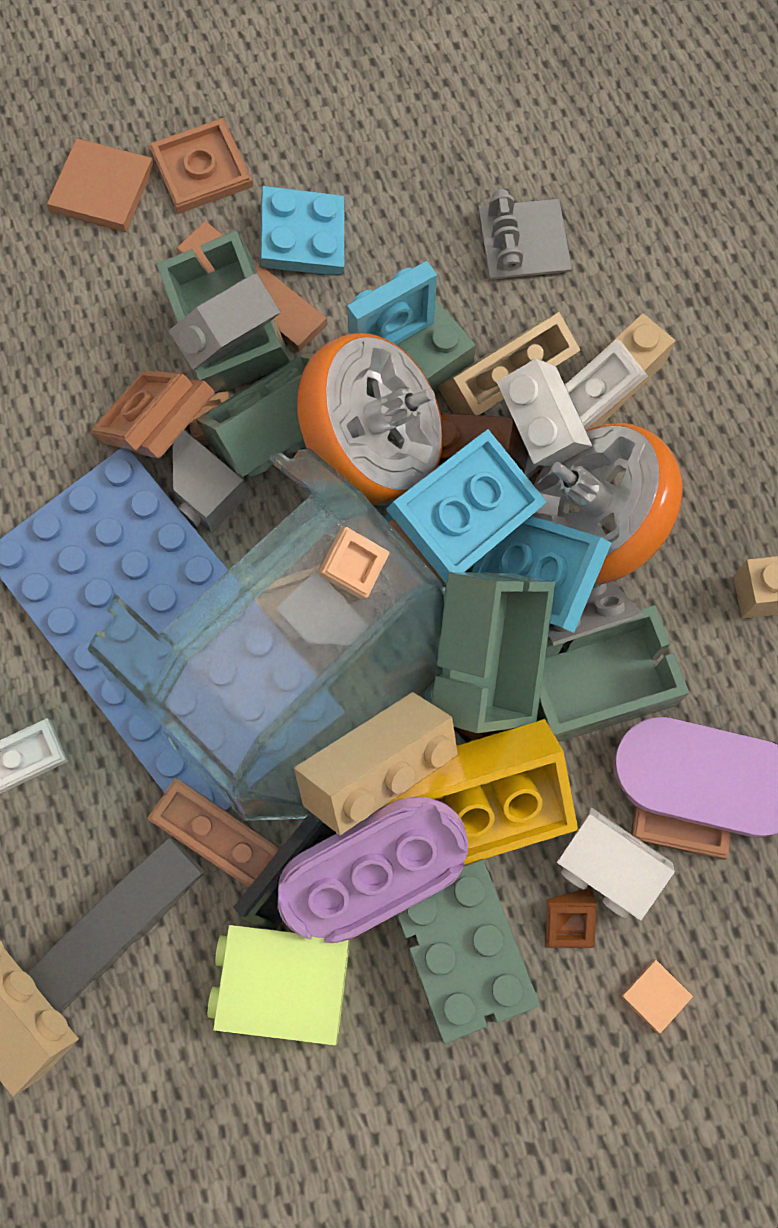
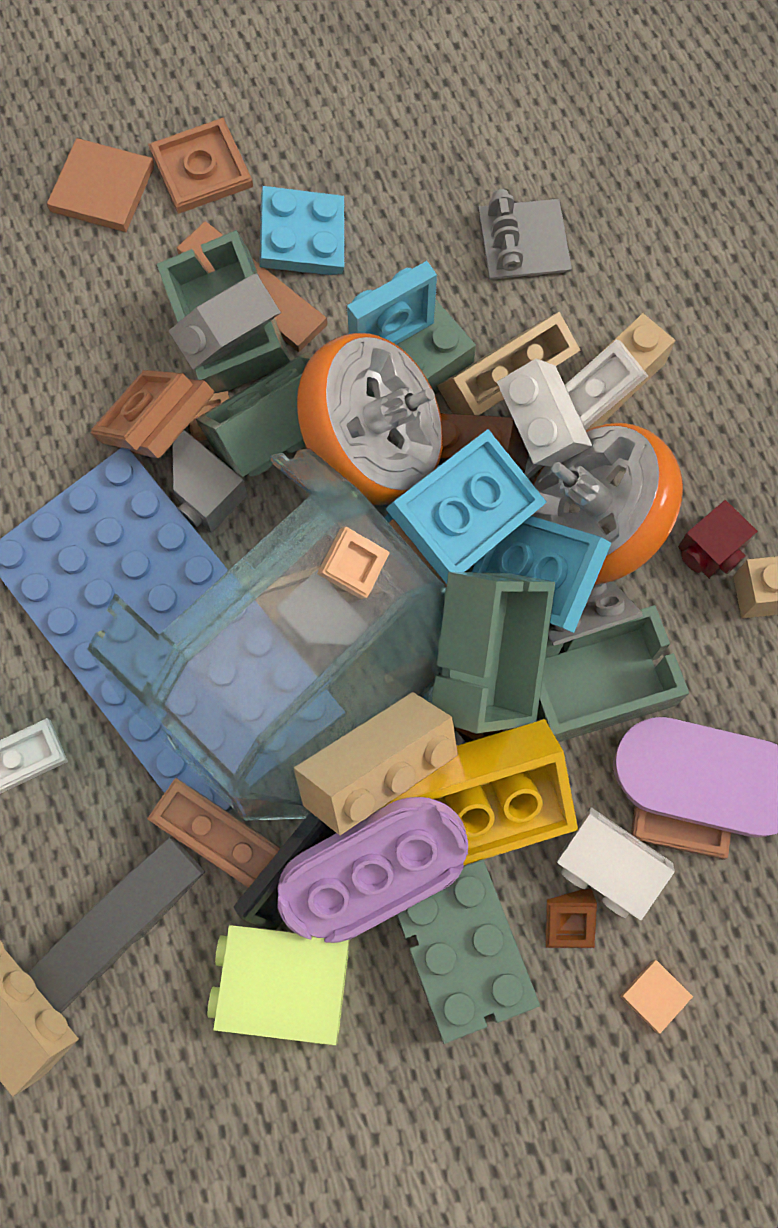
none -> dark red brick [678,500,758,579]

